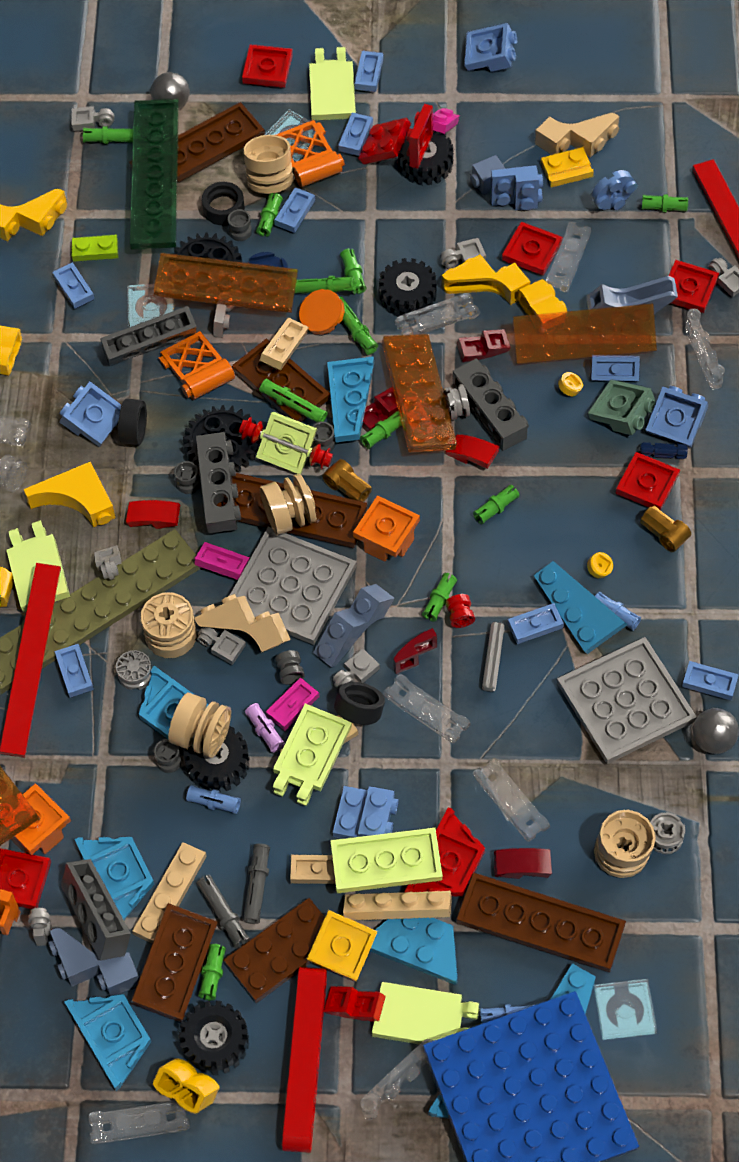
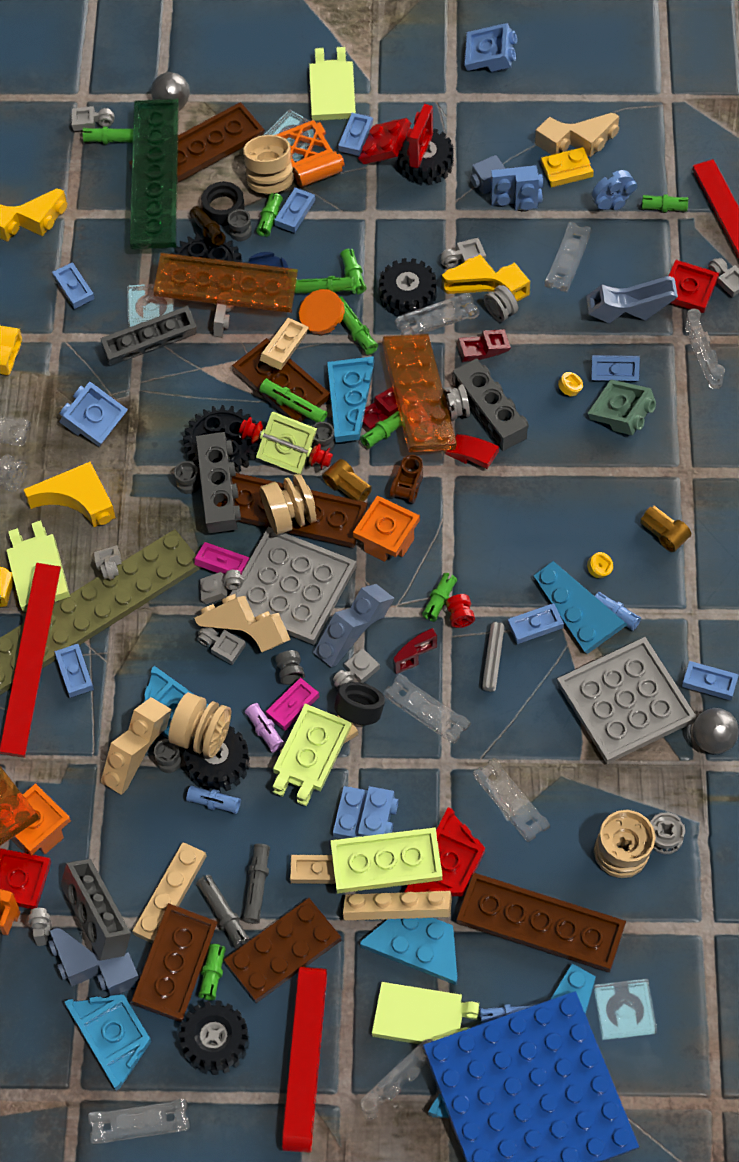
lime plate [72,235,118,262] -> none
dark azure wing [74,837,154,920] -> none
light grey wheel [116,650,152,690] -> none
black tyre [118,399,147,445] -> none
red slope [126,500,181,529] -> none
tan wheel [141,593,197,658] -> none
yellow brick [153,1058,220,1113] -> none
orange piece [159,331,235,400] -> none
red plate [242,45,293,88] -> none
yellow tile [307,910,378,982] -> none
red slope [324,986,386,1022] -> none
medium blue plate [355,51,383,92] -> none
dark pink plate [433,108,460,134] -> none
bright green pin [473,485,520,525] -> none
dark red slope [494,848,552,879] -> none
red plate [502,222,563,276] -> none
clear orange plate [512,303,657,364] -> none
yellow brick [518,279,567,332] -> none
red plate [616,452,680,510] -> none
dark blue axle [640,442,688,459] -> none
medium blue plate [646,386,708,448] -> none
none -> tan arch [101,697,172,795]
none -> dark brown pin [190,206,226,246]
none -> light grey plate [200,570,243,604]
none -> reddish brown piece [390,455,423,504]
none -> light grey wheel [484,285,518,322]

